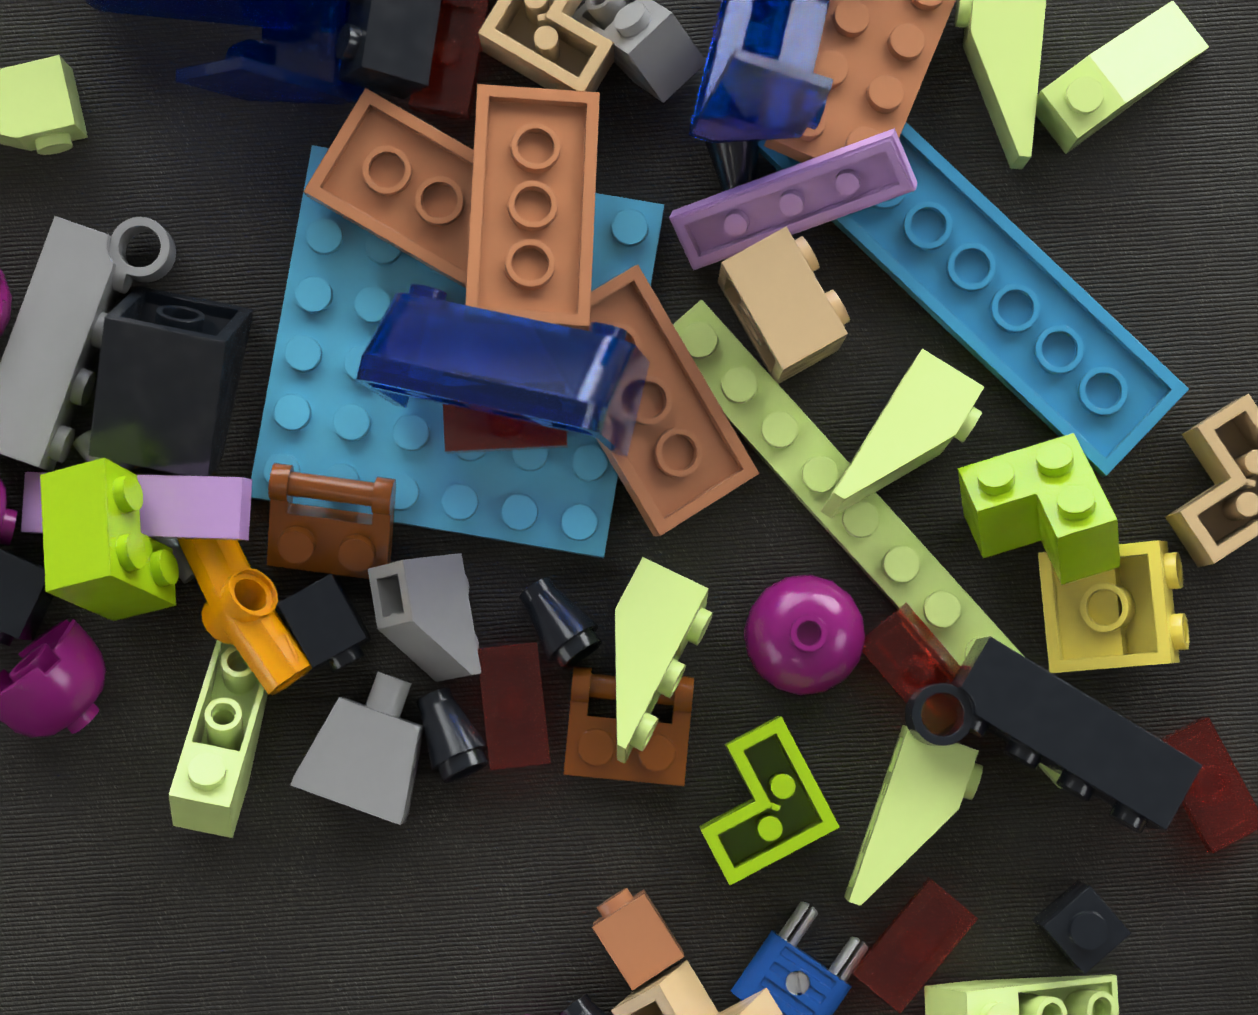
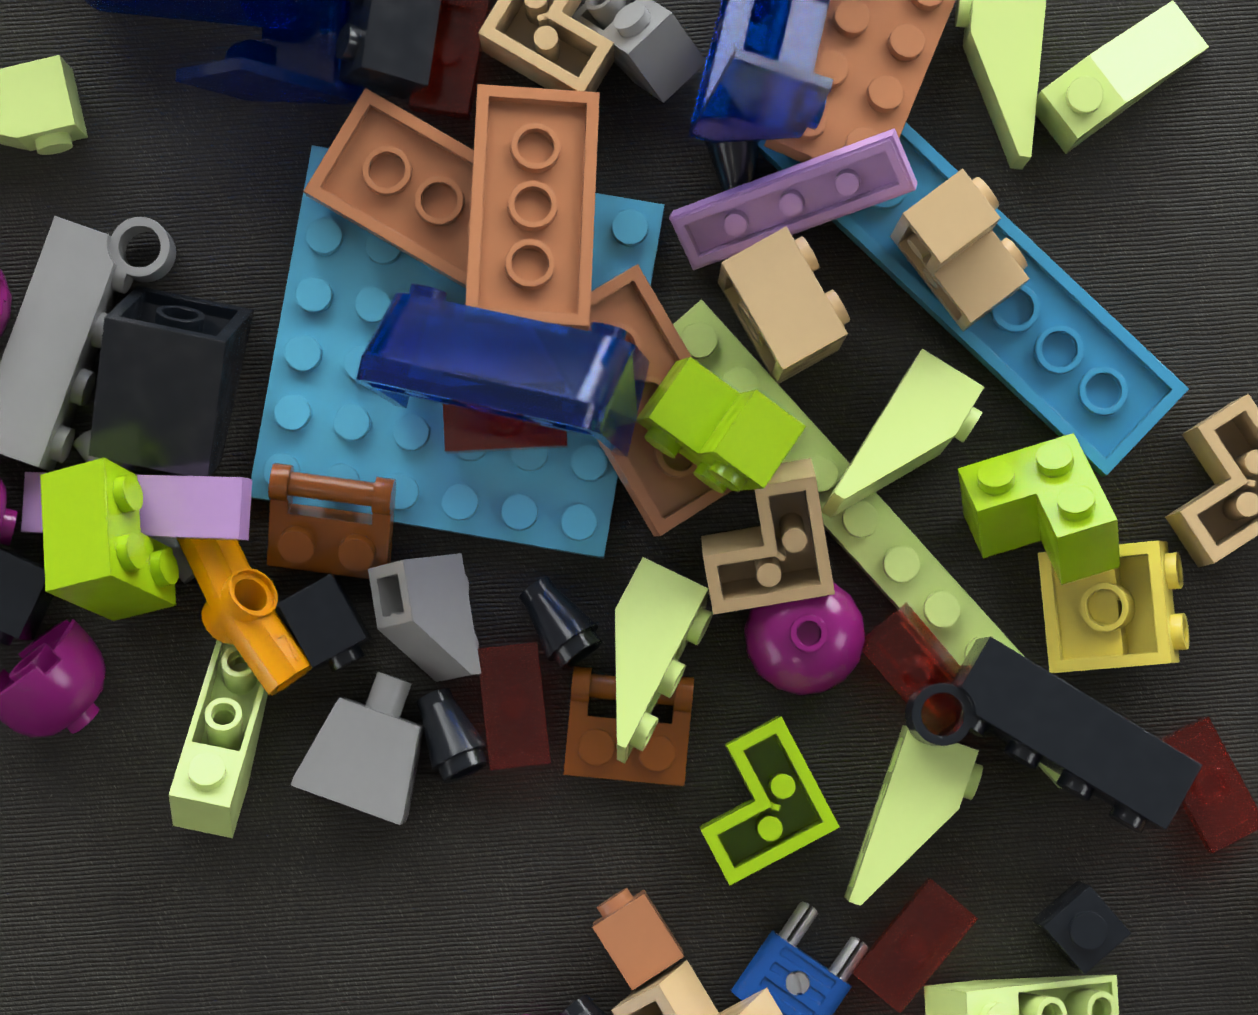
none -> lime brick [635,357,806,493]
none -> tan brick [701,458,835,615]
none -> tan brick [890,168,1030,332]

